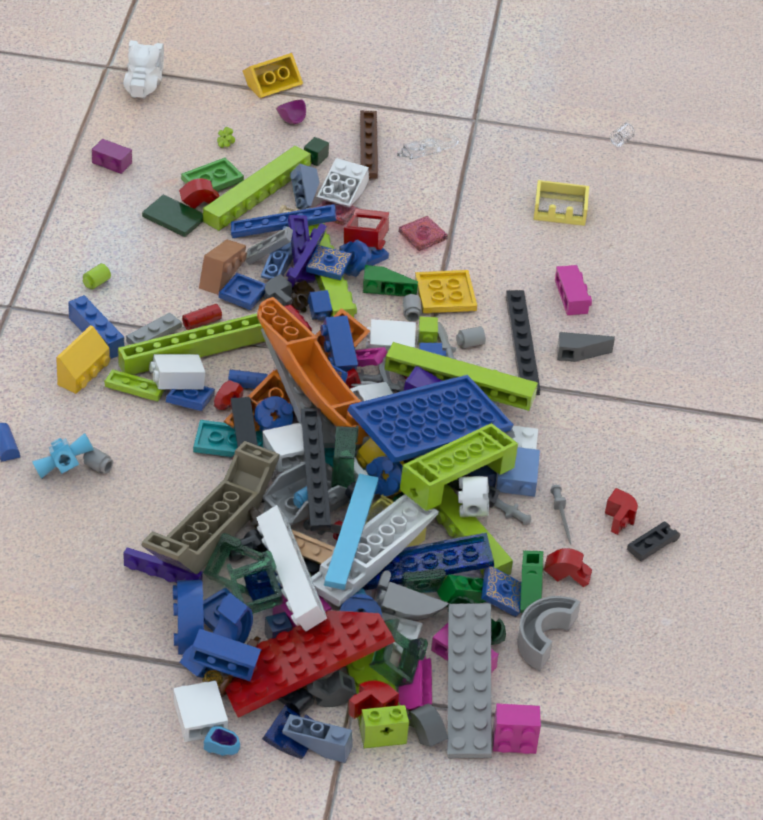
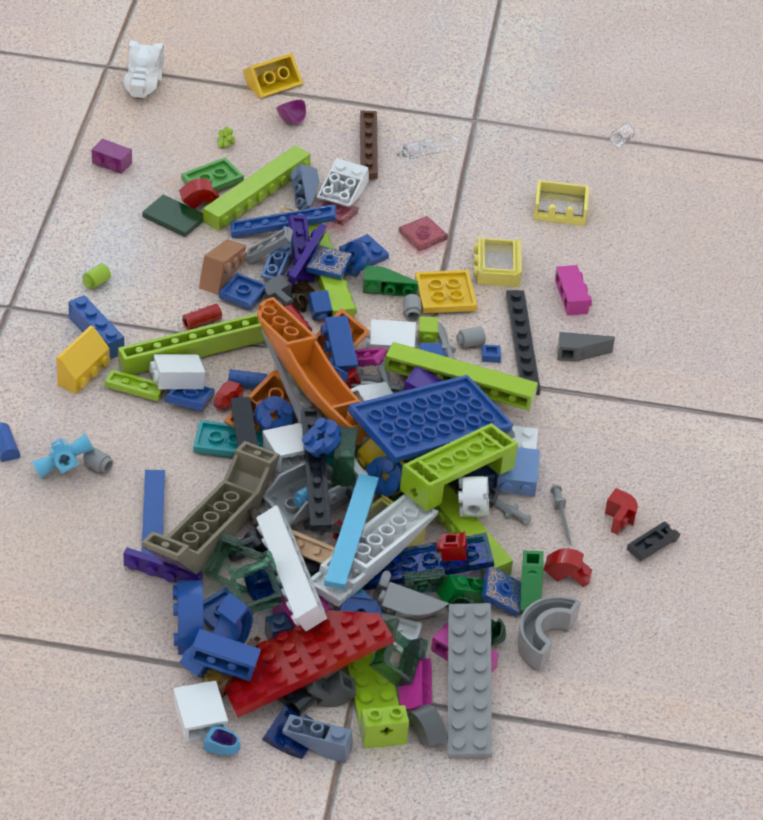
light grey plate [126,312,182,345] -> none
dark green brick [304,137,329,166] -> none
red piece [344,208,389,250] -> none
red brick [348,680,399,719] -> none
dark pink brick [492,703,541,754] -> none
none -> blue tile [141,470,165,556]
none -> blue plate [302,418,342,457]
none -> red window [437,531,468,561]
none -> light yellow window [474,236,522,287]
none -> blue tile [481,345,501,363]

